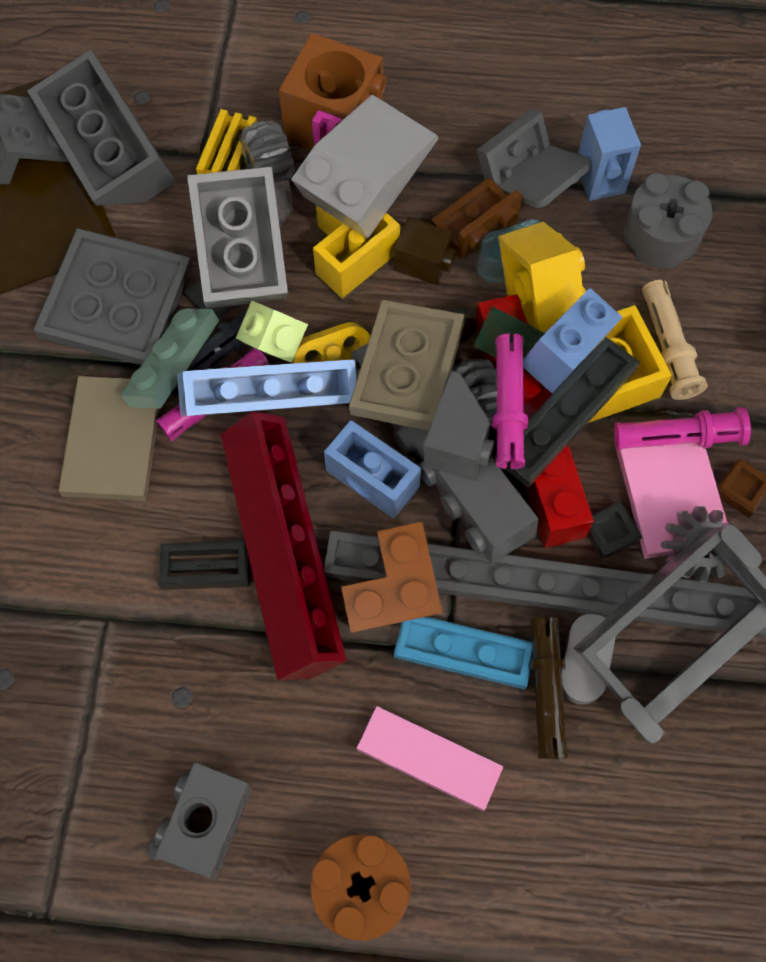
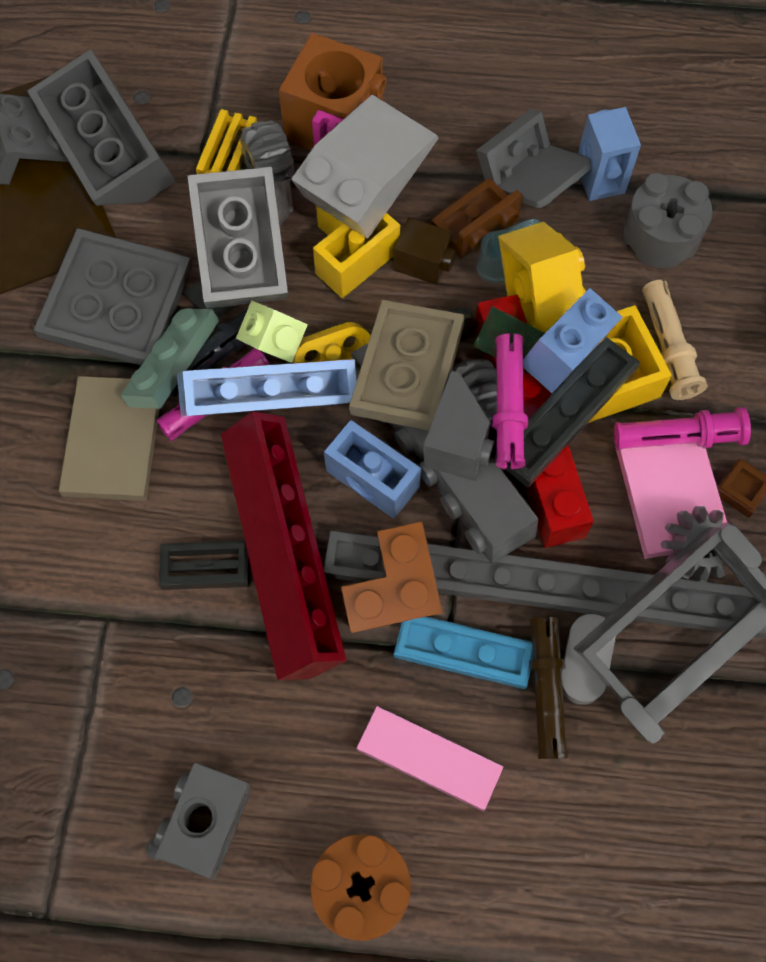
pearl dark grey tile [587,501,642,560] -> none

